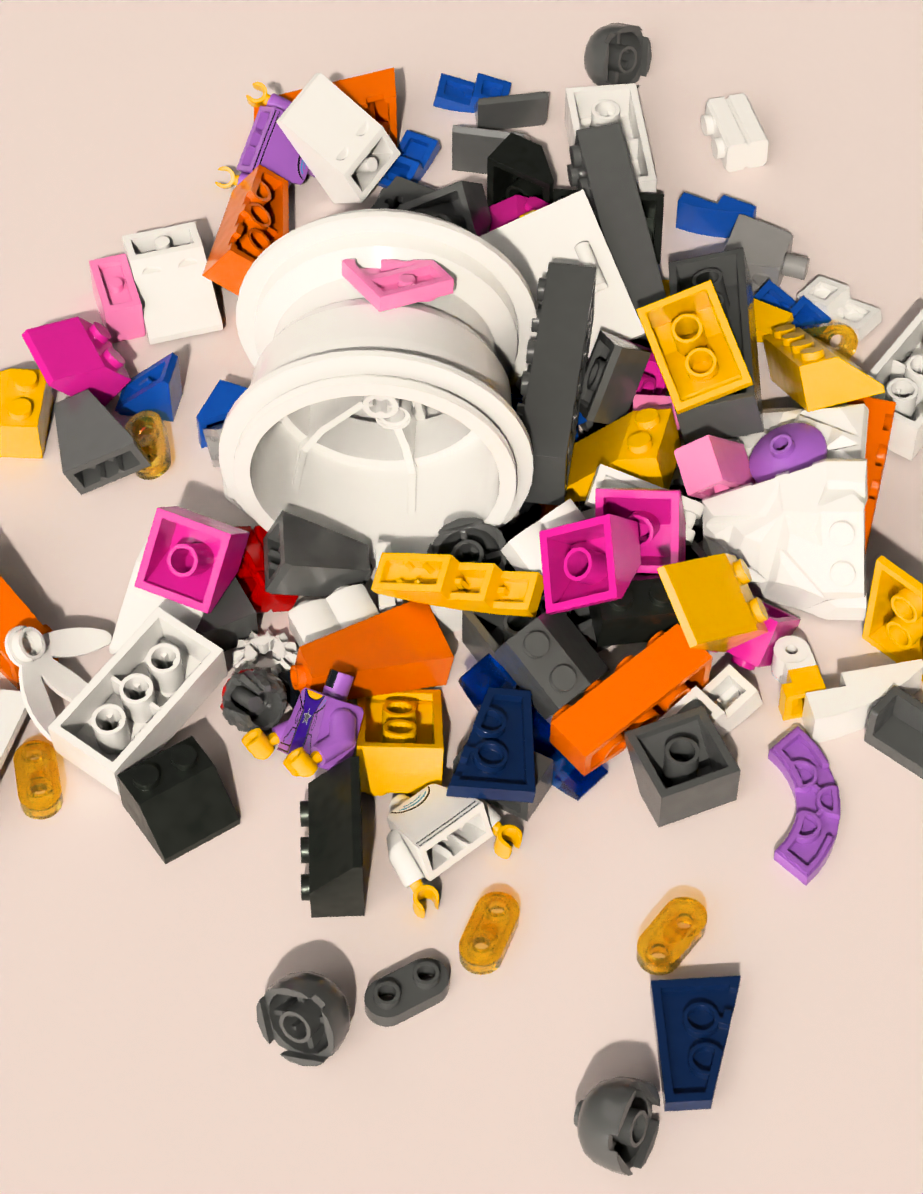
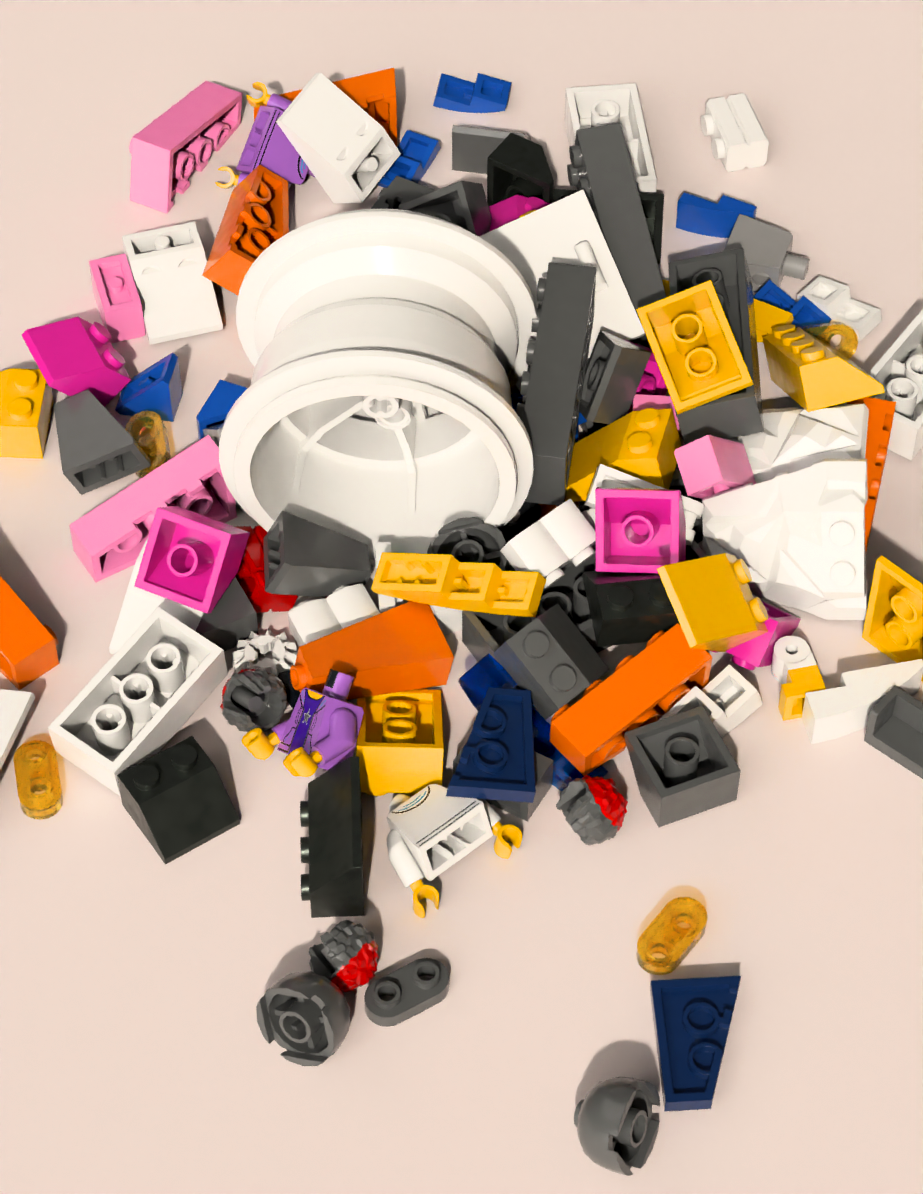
white plant [5,625,112,742] -> none
bright pink wing [342,259,454,312] -> none
clear yellow plate [459,892,520,975] -> none
dark grey slope [474,91,548,130] -> none
dark pink slope [539,514,641,615] -> none
dark grey cylinder [584,23,652,88] -> none
medium lavender dish [749,423,828,483] -> none
medium lavender tile [768,726,840,886] -> none
none -> bright pink wedge [69,435,237,582]
none -> bright pink wedge [129,81,243,213]
none -> dark grey piece [309,920,379,992]
none -> dark grey piece [556,775,628,845]

